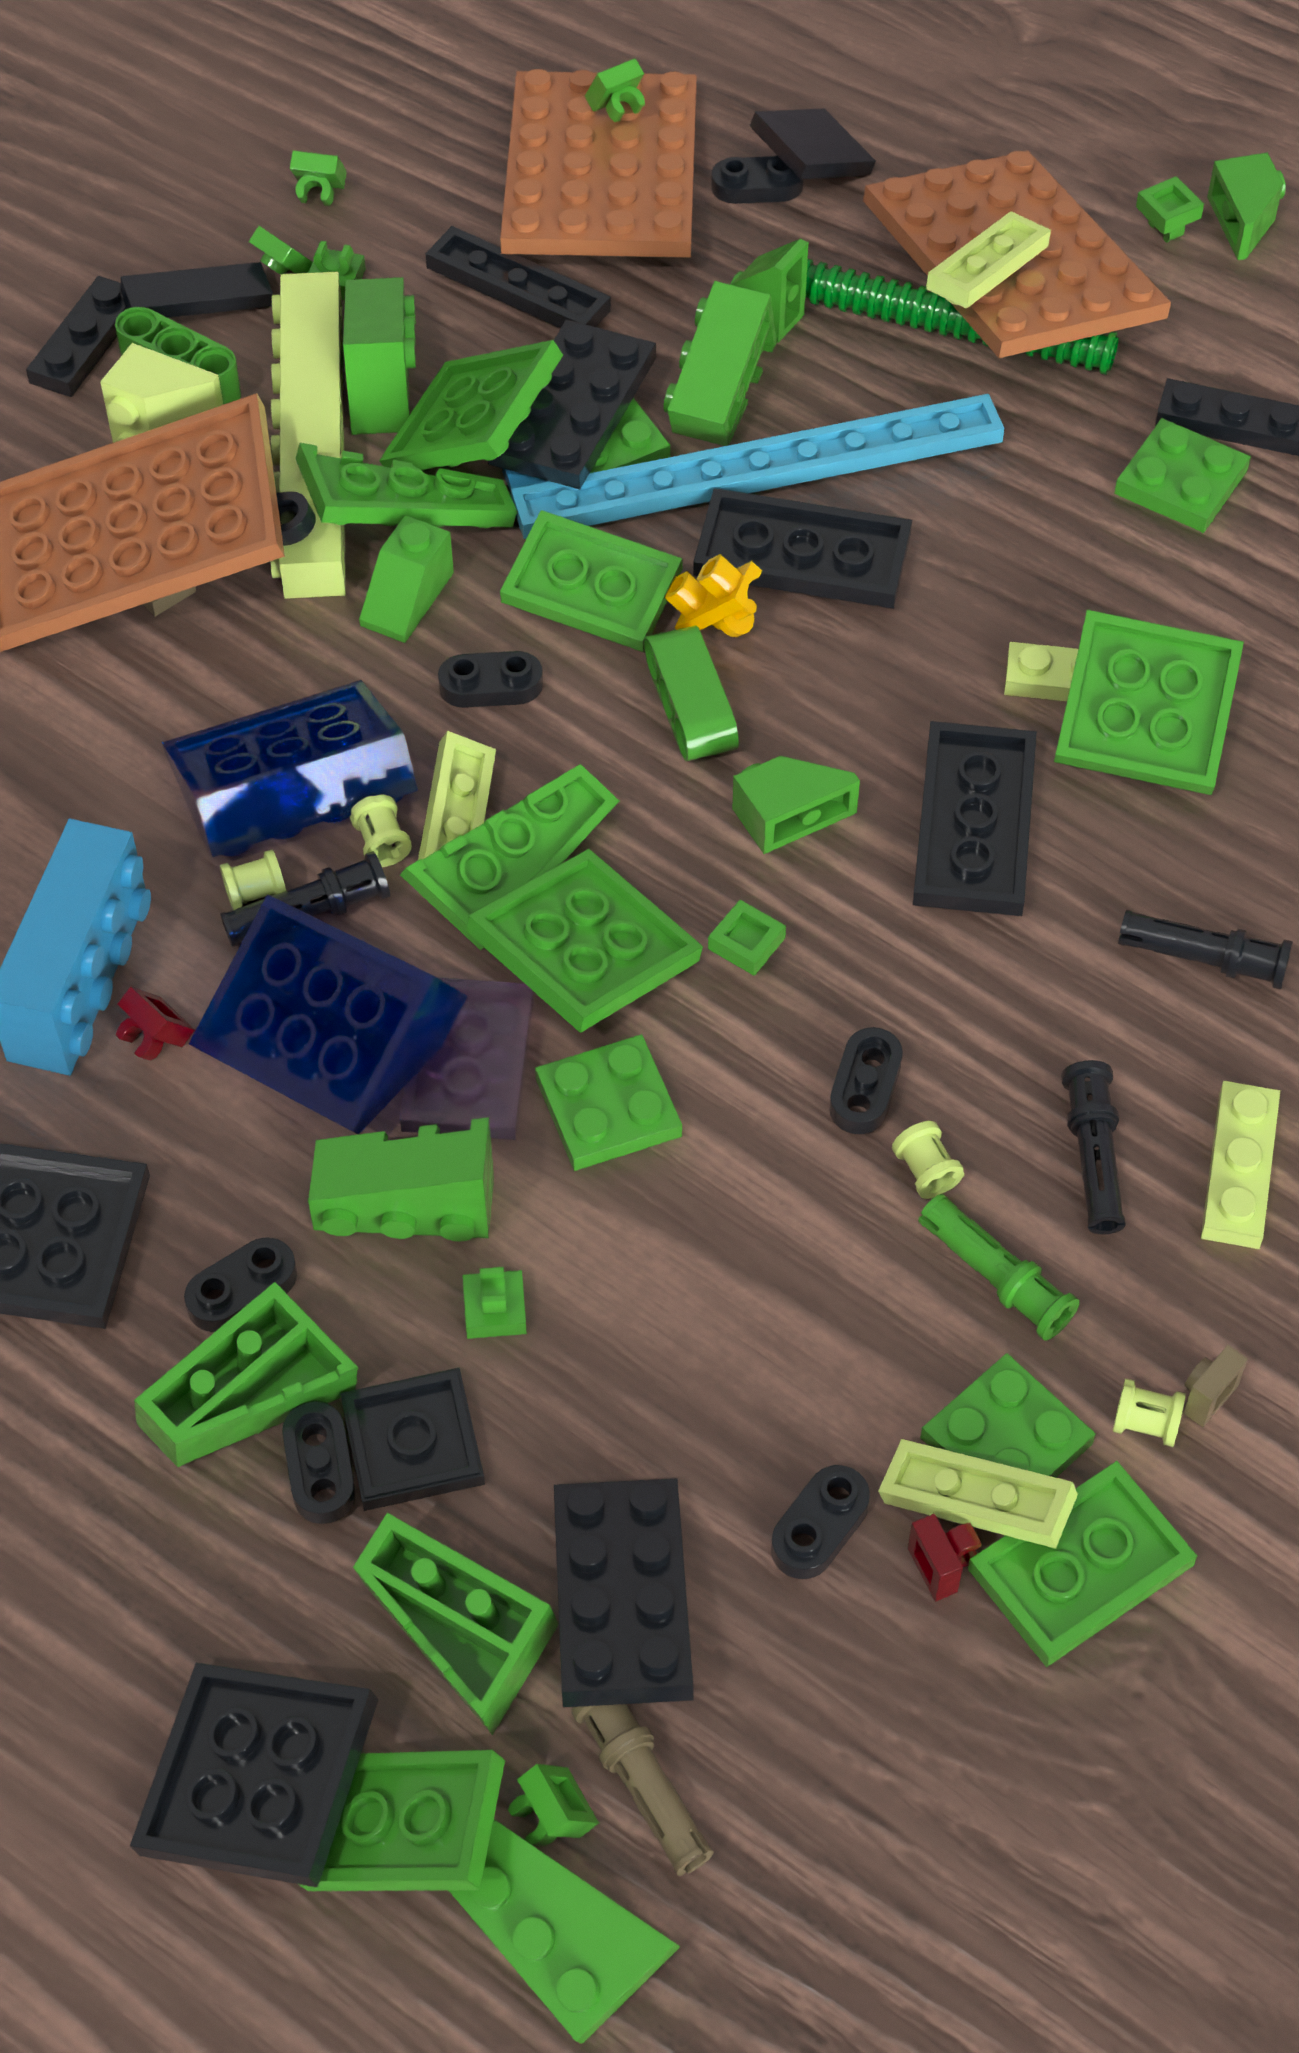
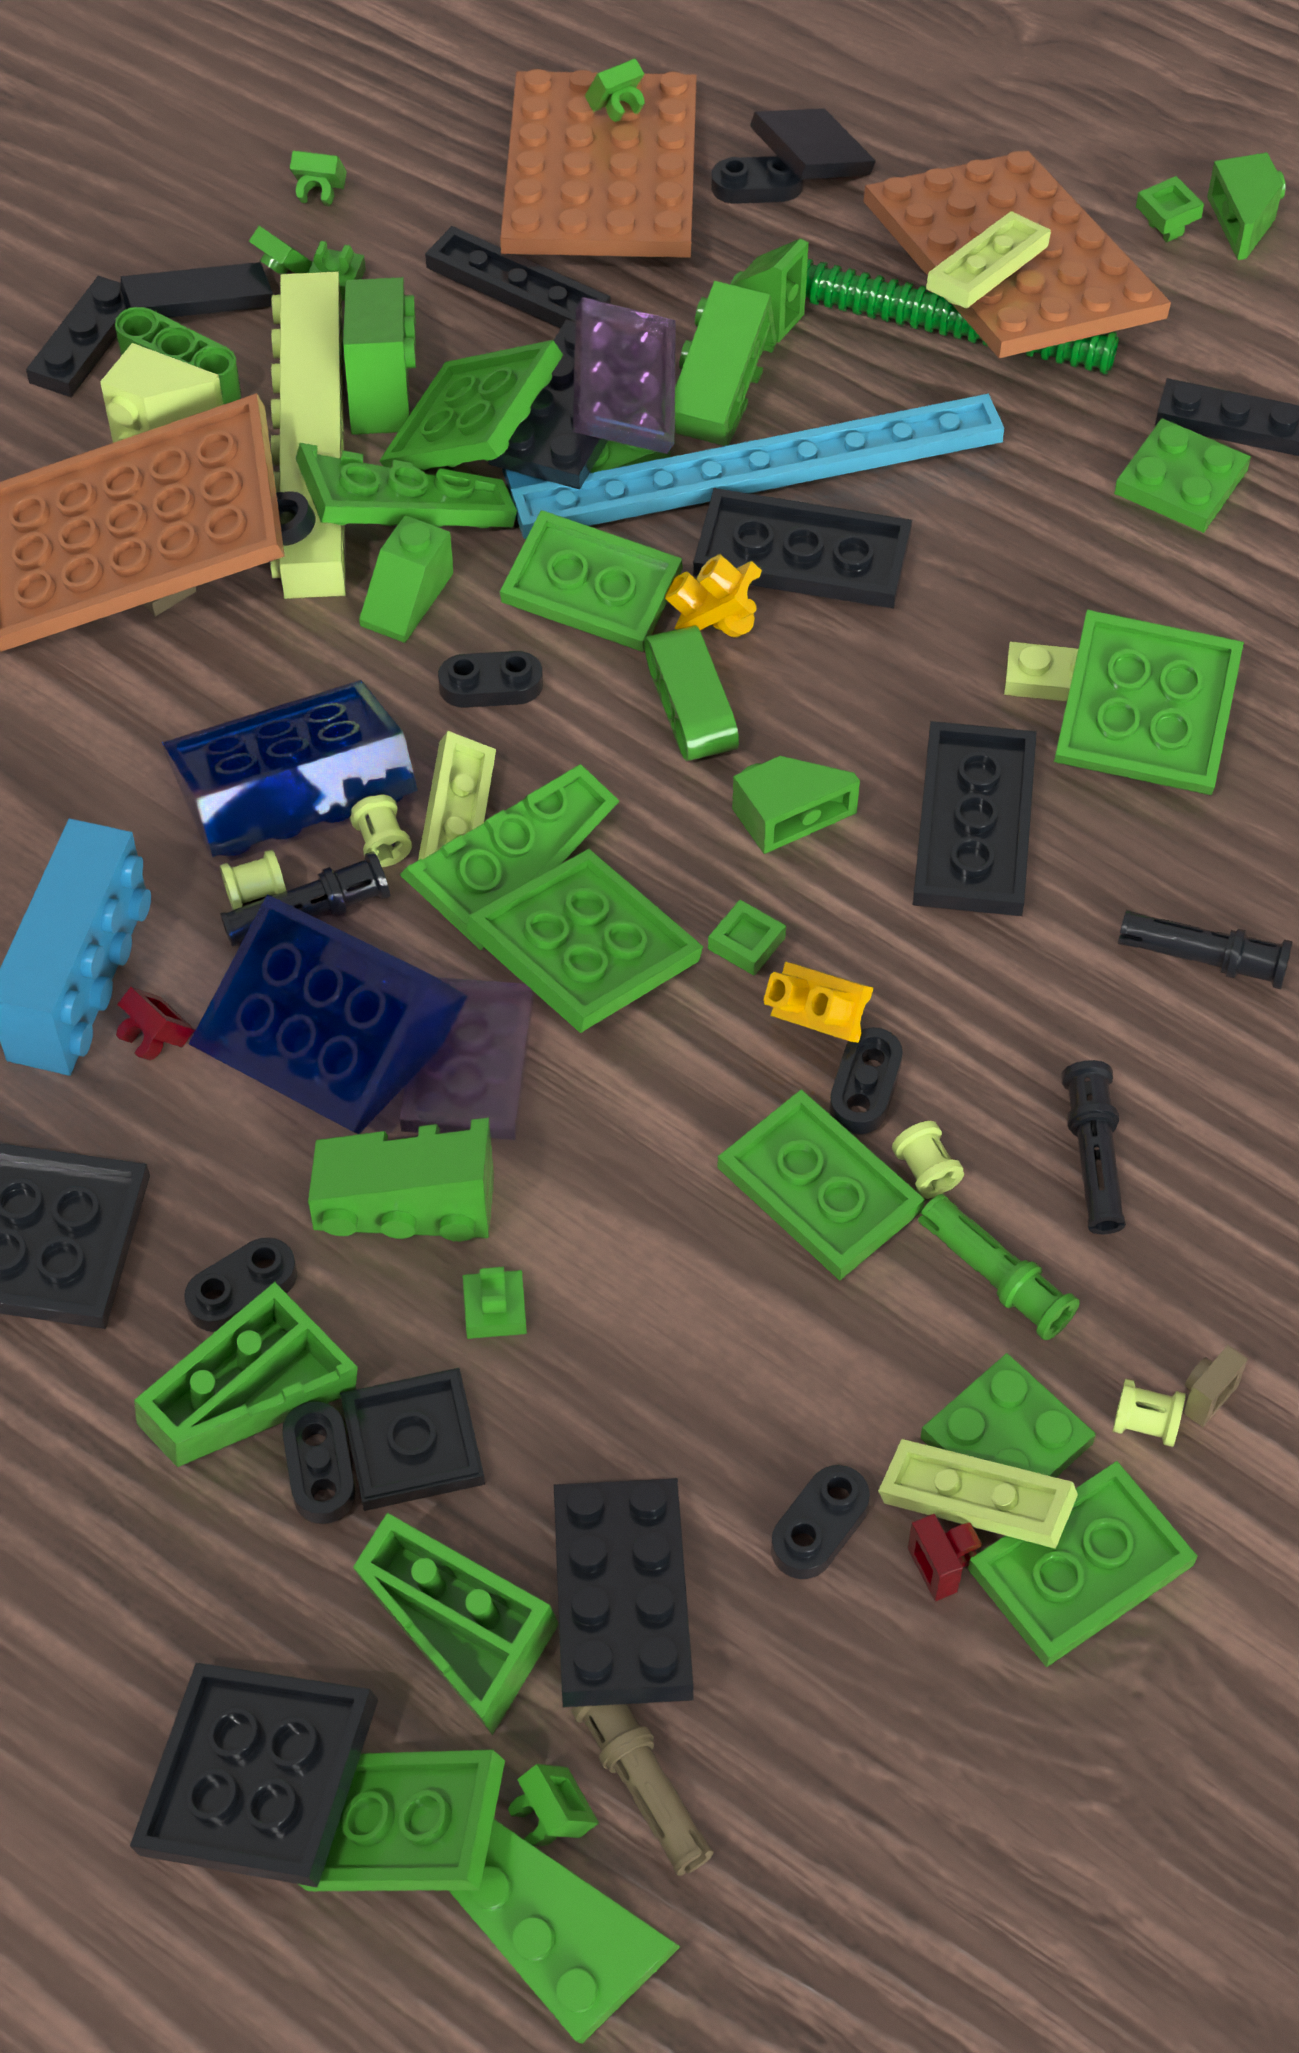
bright green plate [535,1034,682,1171] -> none
yellowish green plate [1201,1081,1280,1249] -> none
none -> clear purple plate [573,297,676,454]
none -> bright green plate [717,1089,925,1281]
none -> yellow hips [763,962,874,1043]

